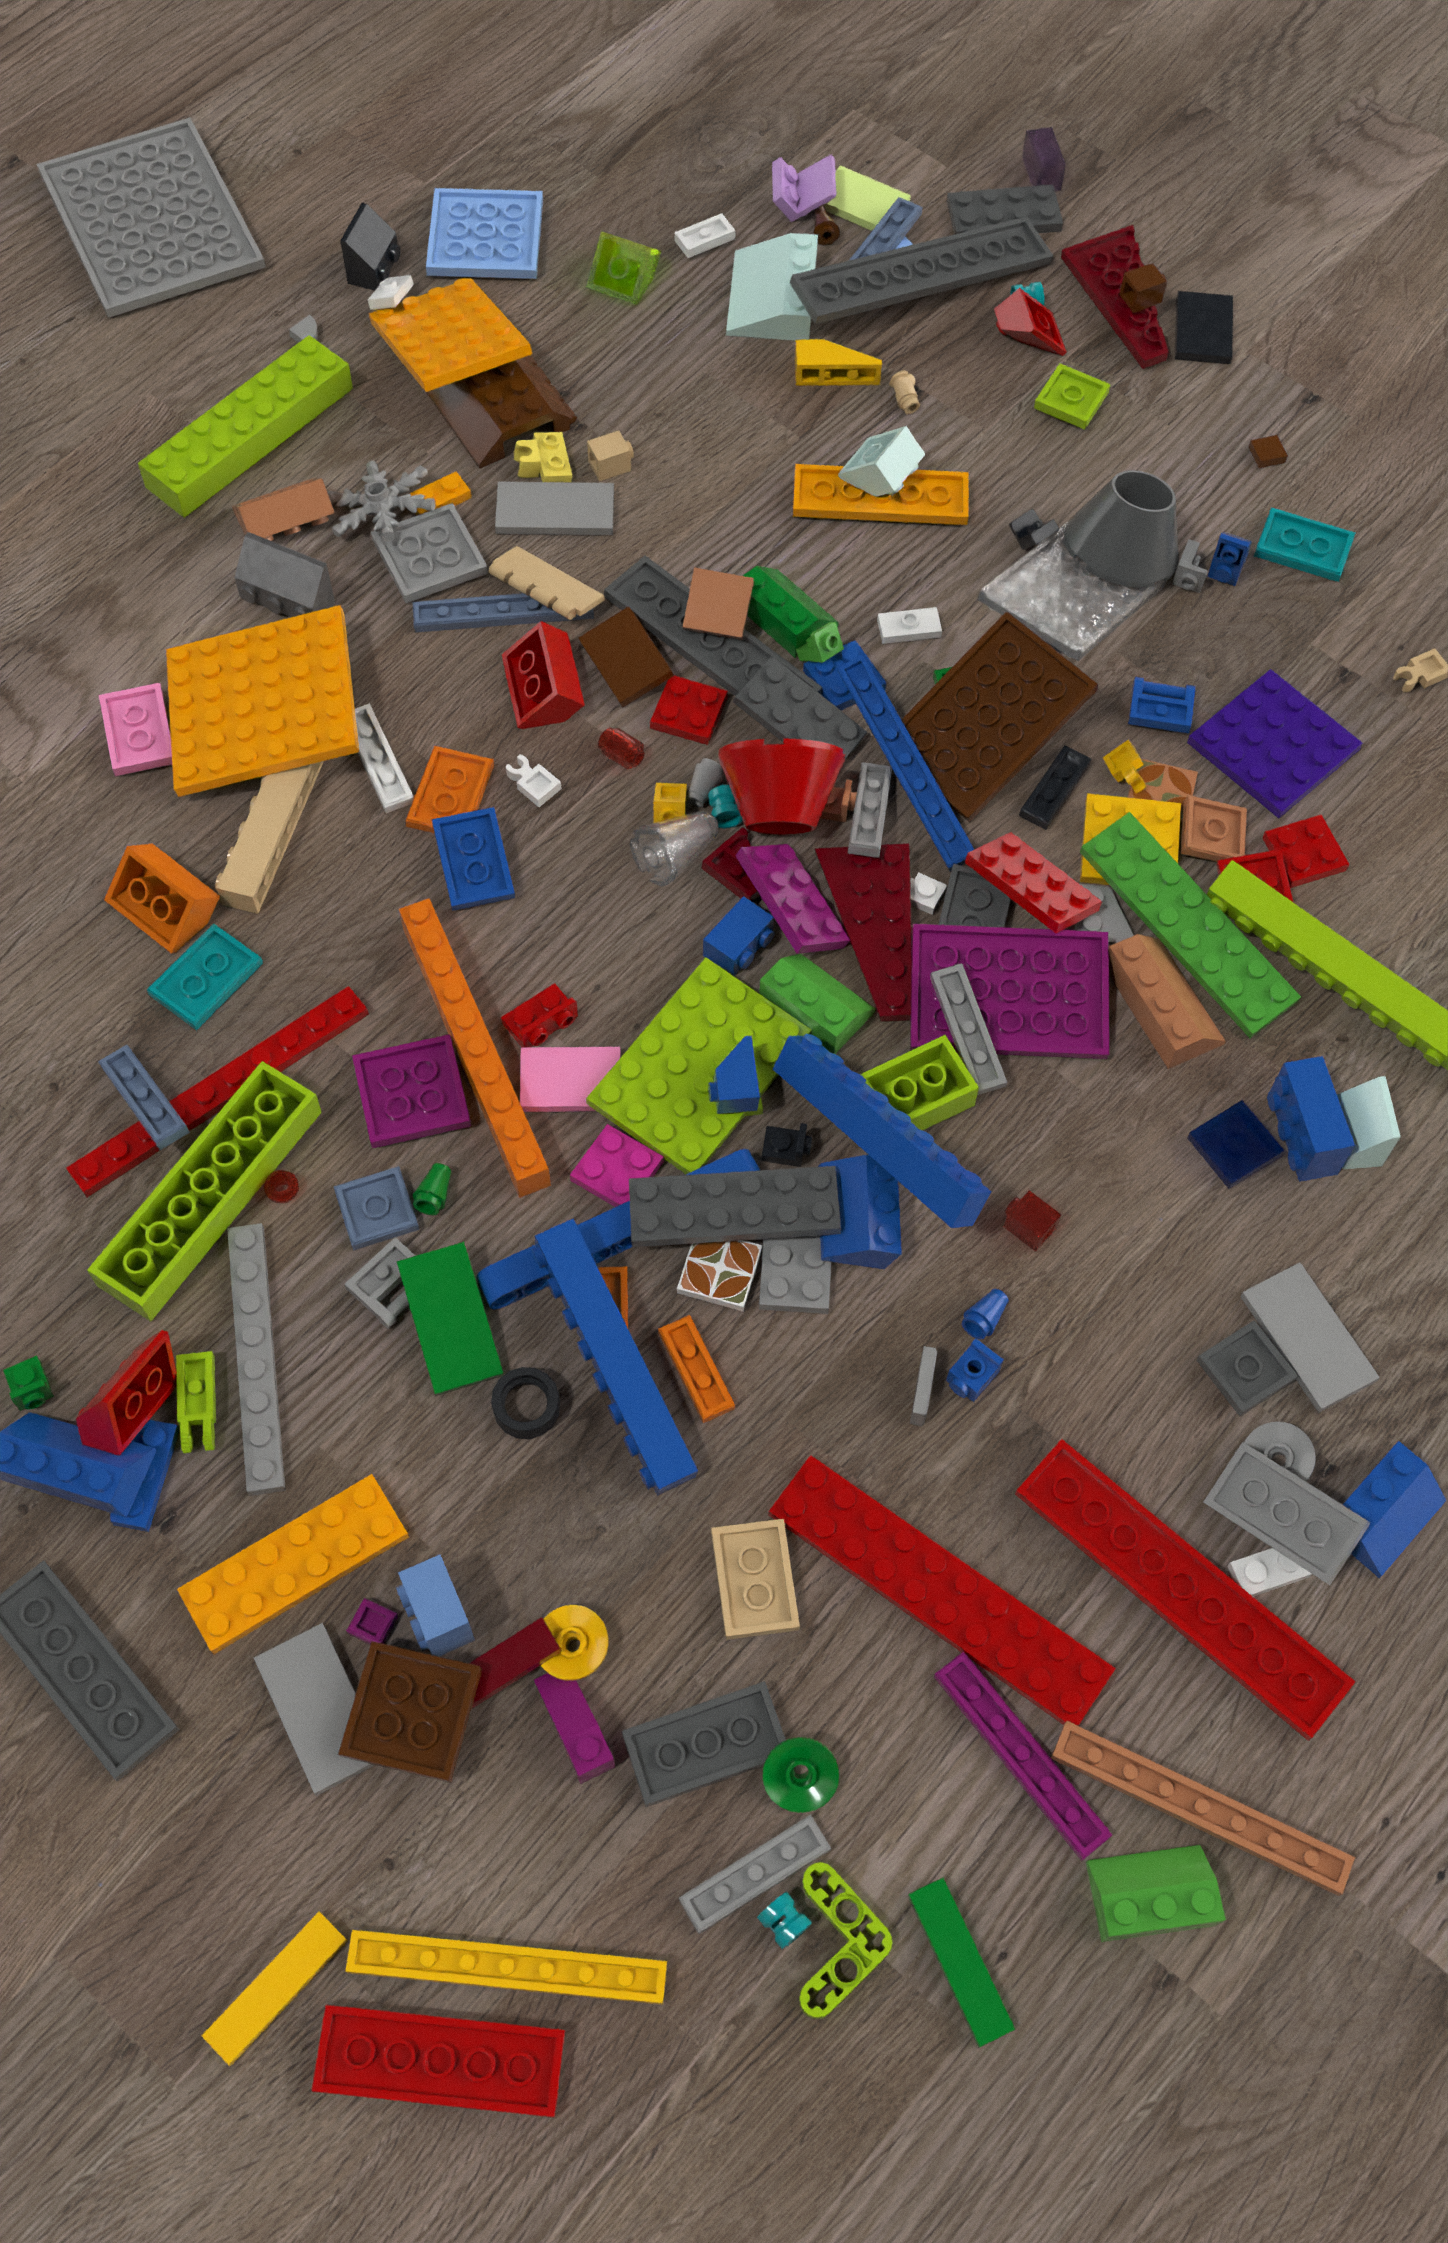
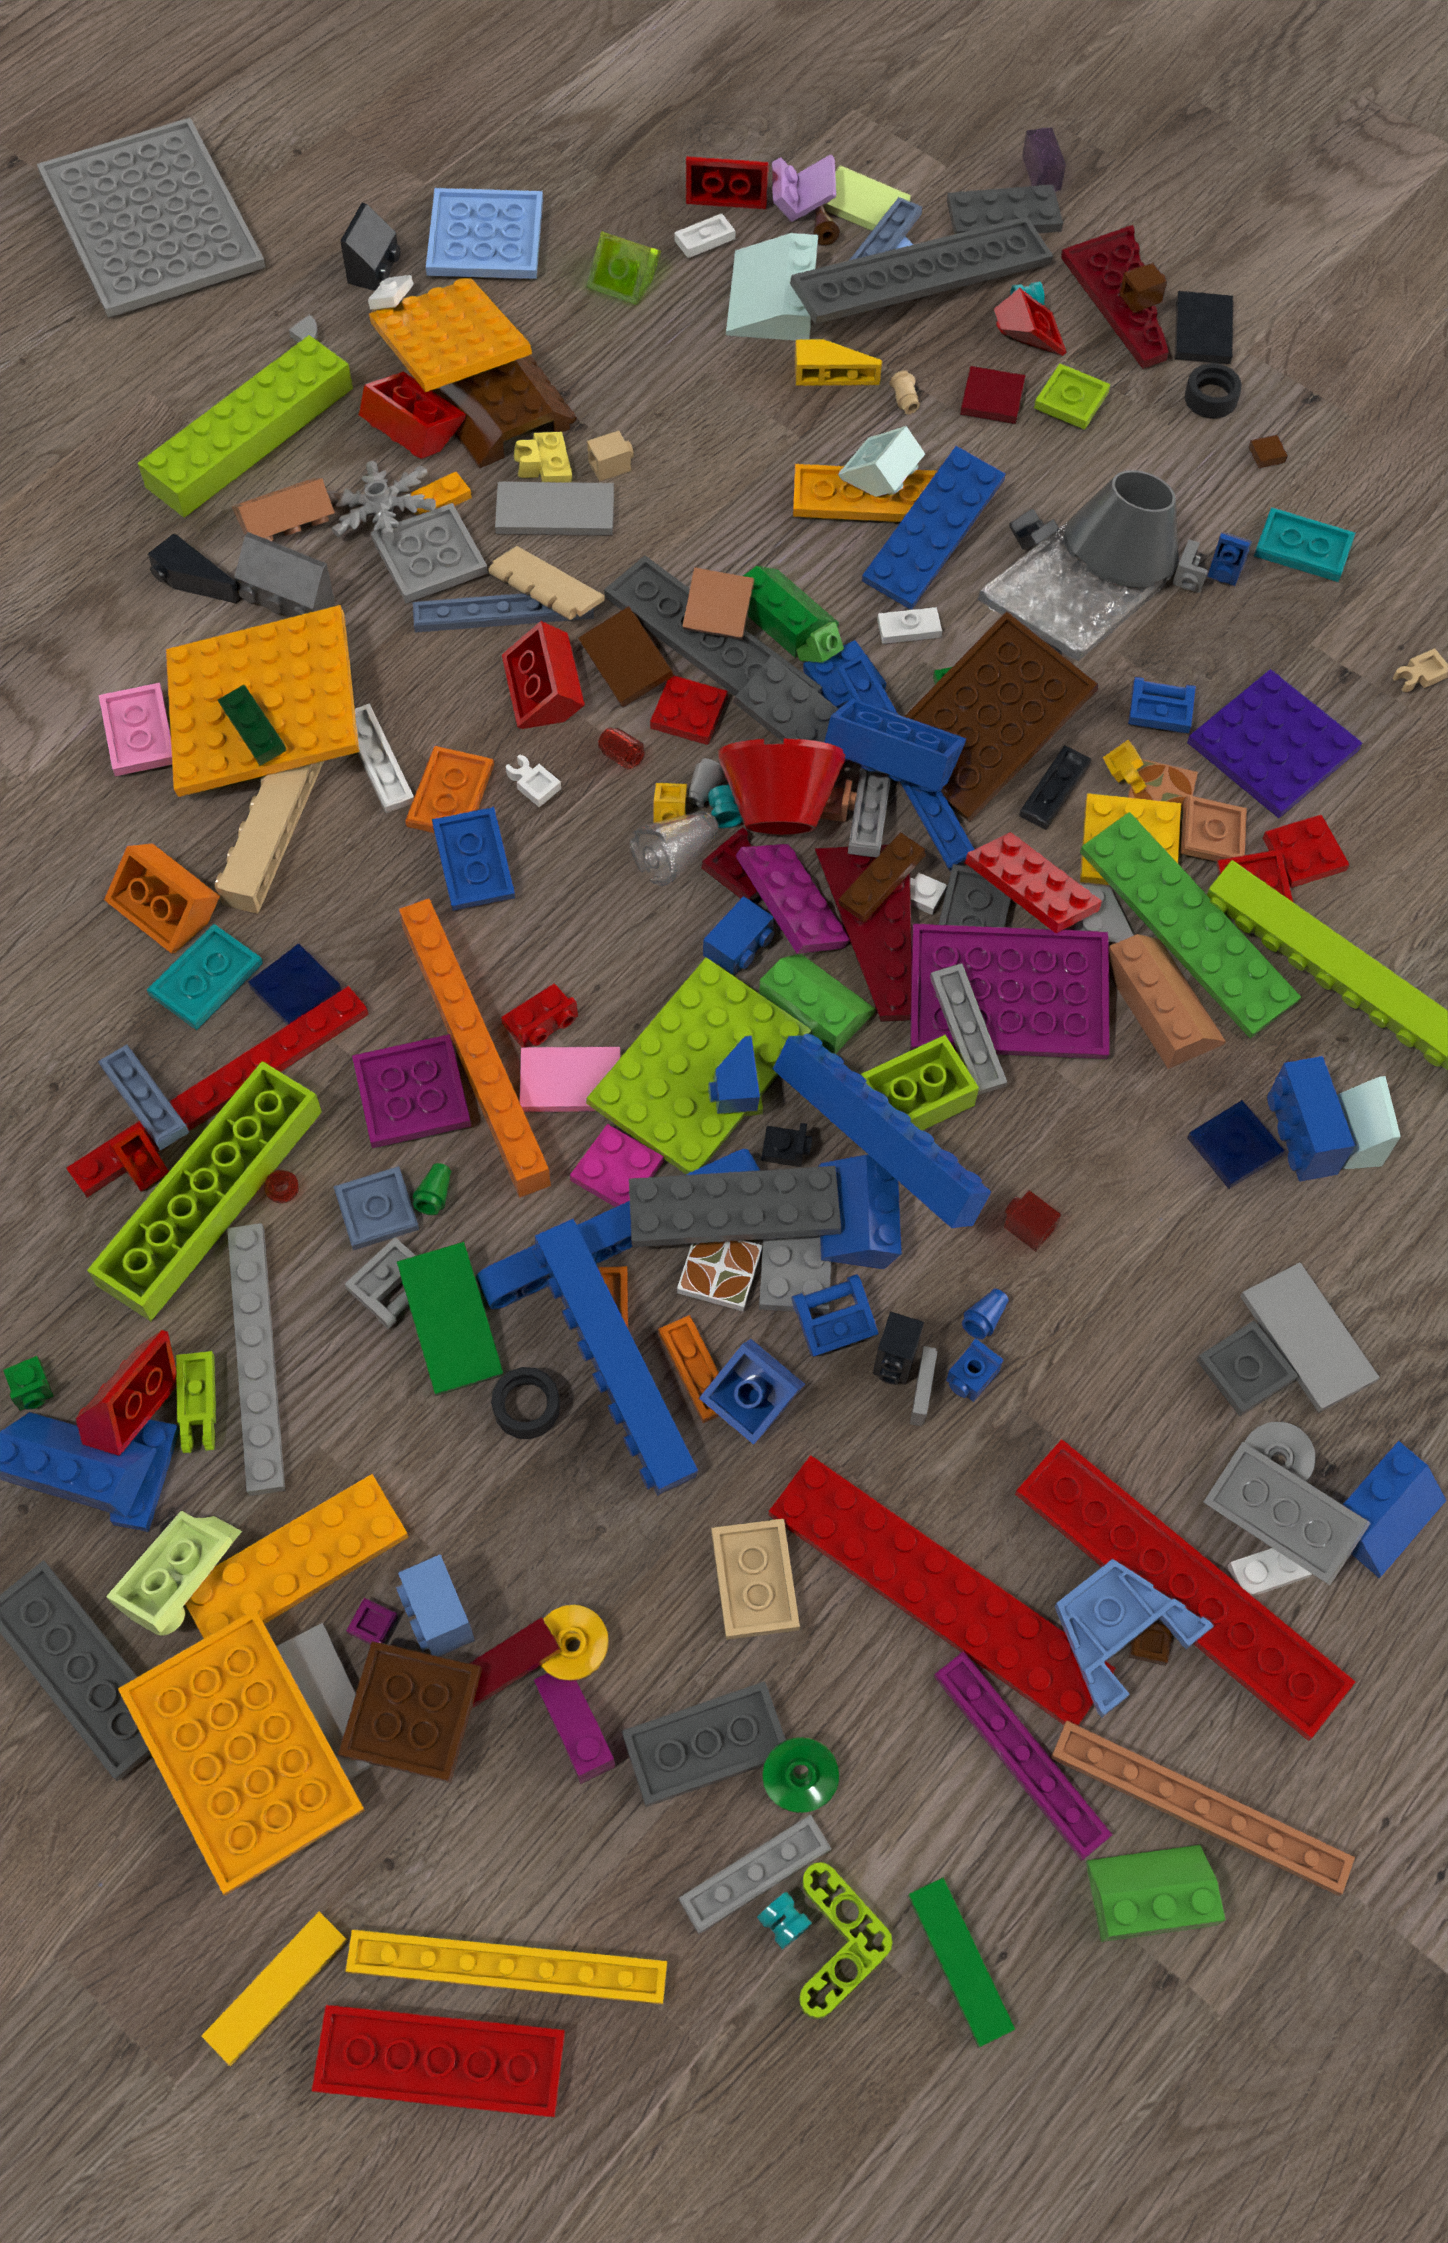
none -> yellowish green slope [106,1511,242,1635]
none -> red slope [109,1124,169,1192]
none -> light orange plate [118,1609,365,1896]
none -> black slope [148,533,240,604]
none -> dark green plate [218,684,287,766]
none -> clear blue plate [248,943,342,1025]
none -> red slope [359,371,466,459]
none -> red slope [686,156,769,210]
none -> blue slope [699,1339,805,1445]
none -> blue plate [791,1274,879,1357]
none -> blue slope [824,698,966,792]
none -> reddish brown plate [838,832,926,922]
none -> blue plate [862,446,1006,610]
none -> black brick [872,1311,924,1385]
none -> dark red tile [960,366,1026,424]
none -> medium blue wing [1055,1559,1213,1718]
none -> reddish brown tile [1129,1623,1172,1666]
none -> black tyre [1184,363,1242,419]

